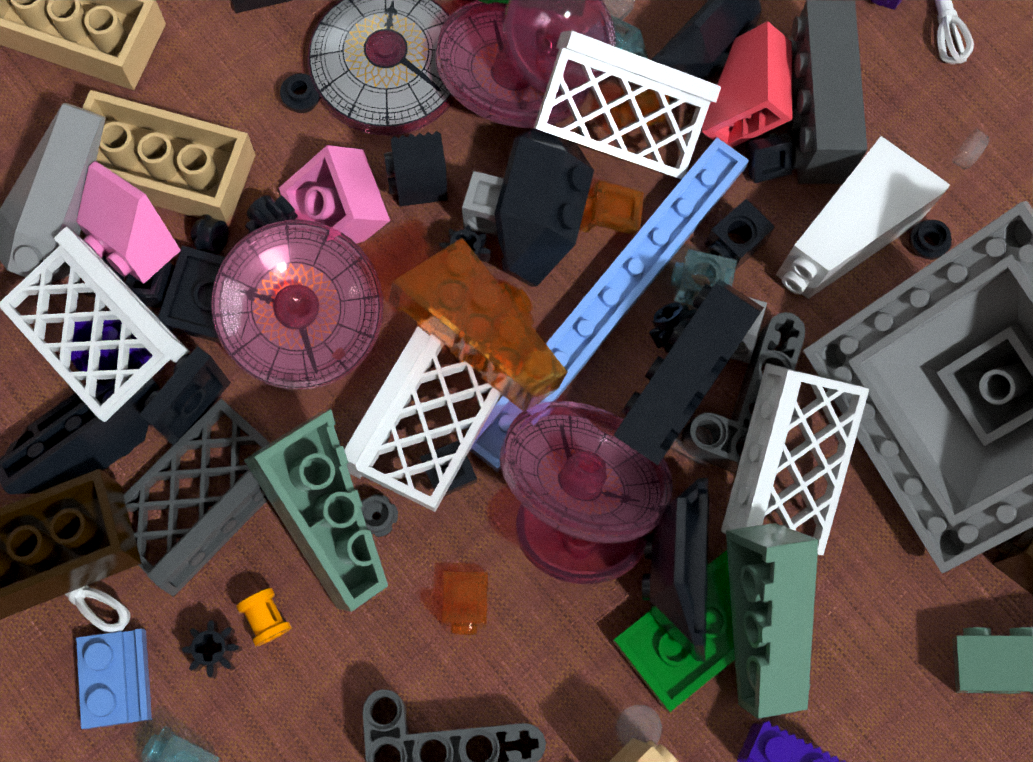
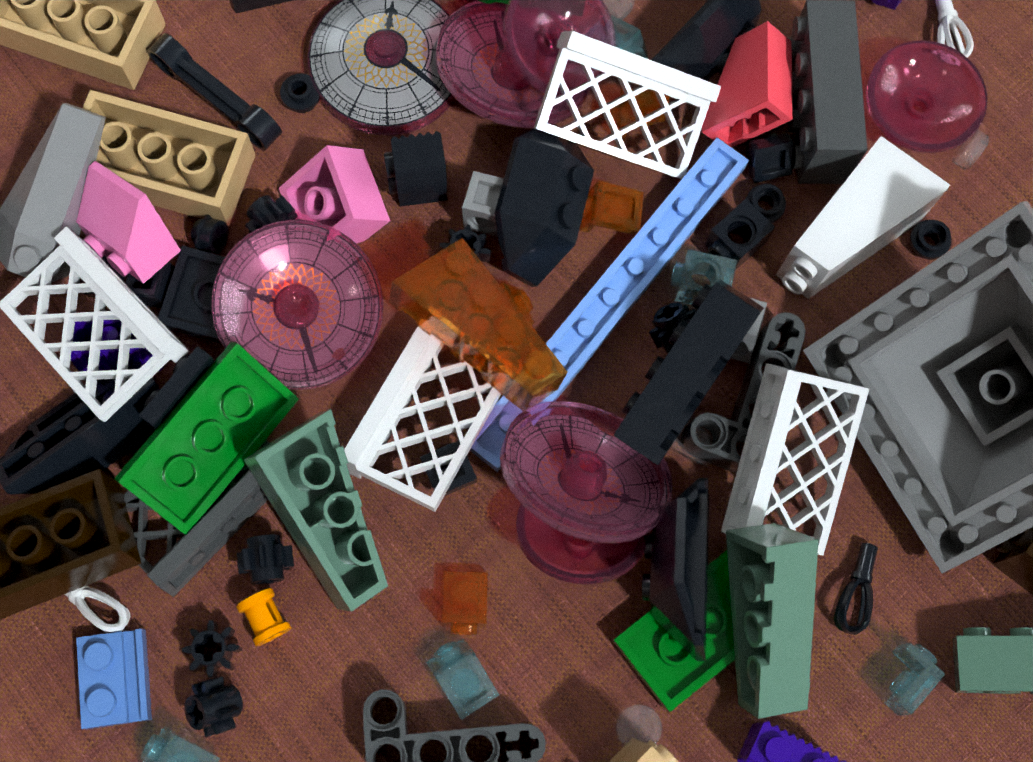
dark grey plate [361,494,398,537] -> none
none -> green plate [114,341,299,535]
none -> black piece [147,33,282,151]
none -> black gear [184,676,243,737]
none -> black gear [237,534,294,585]
none -> clear light blue bracket [427,639,499,720]
none -> black plate [746,184,786,223]
none -> black piece [834,543,878,635]
none -> clear pink dish [866,40,988,153]
none -> clear light blue bracket [885,643,945,716]

